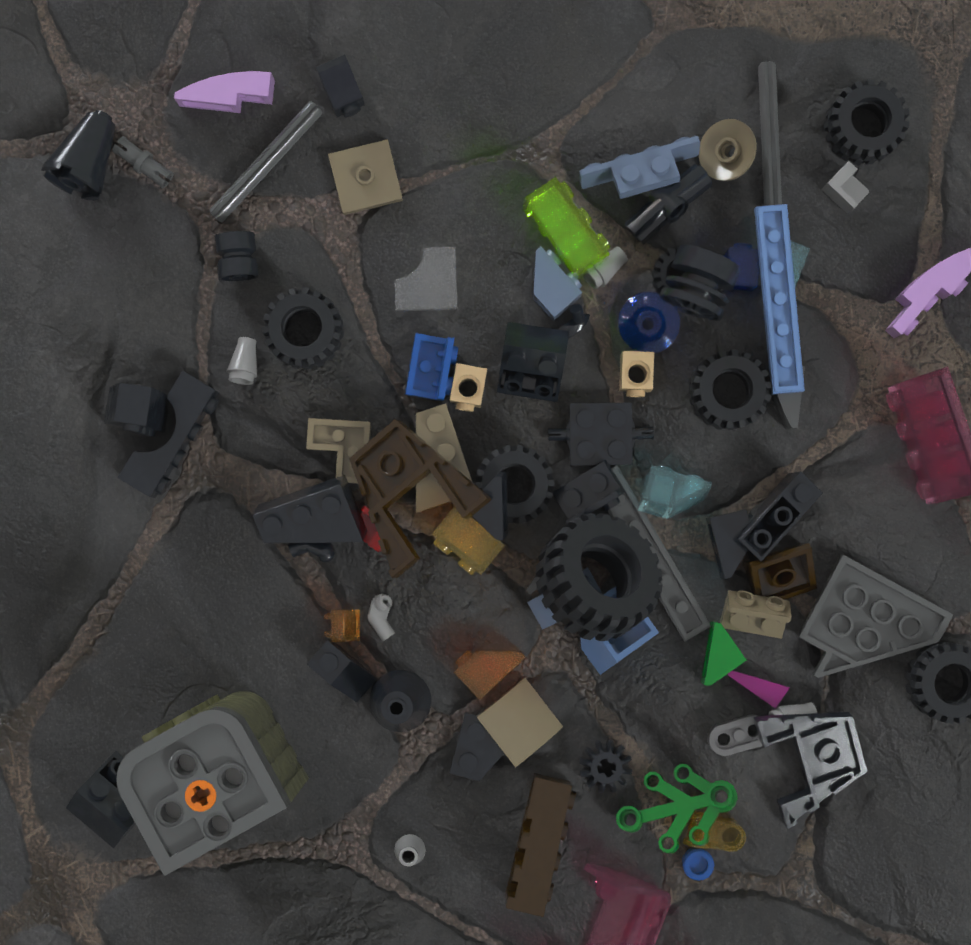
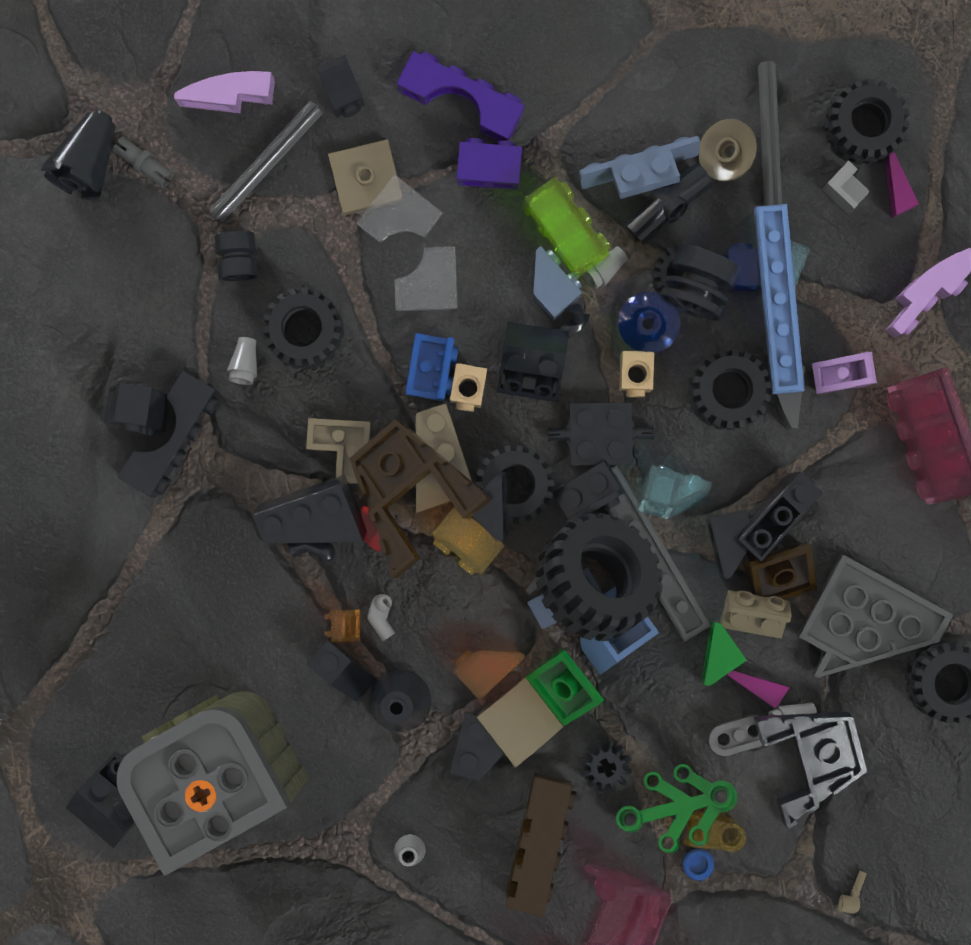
none -> clear tile [356,174,443,242]
none -> dark purple arch [397,51,525,141]
none -> dark purple brick [457,138,522,190]
none -> green slope [525,647,604,726]
none -> lavender slope [812,352,877,394]
none -> dark tan hand [838,871,867,914]
none -> magenta piece [885,152,919,218]

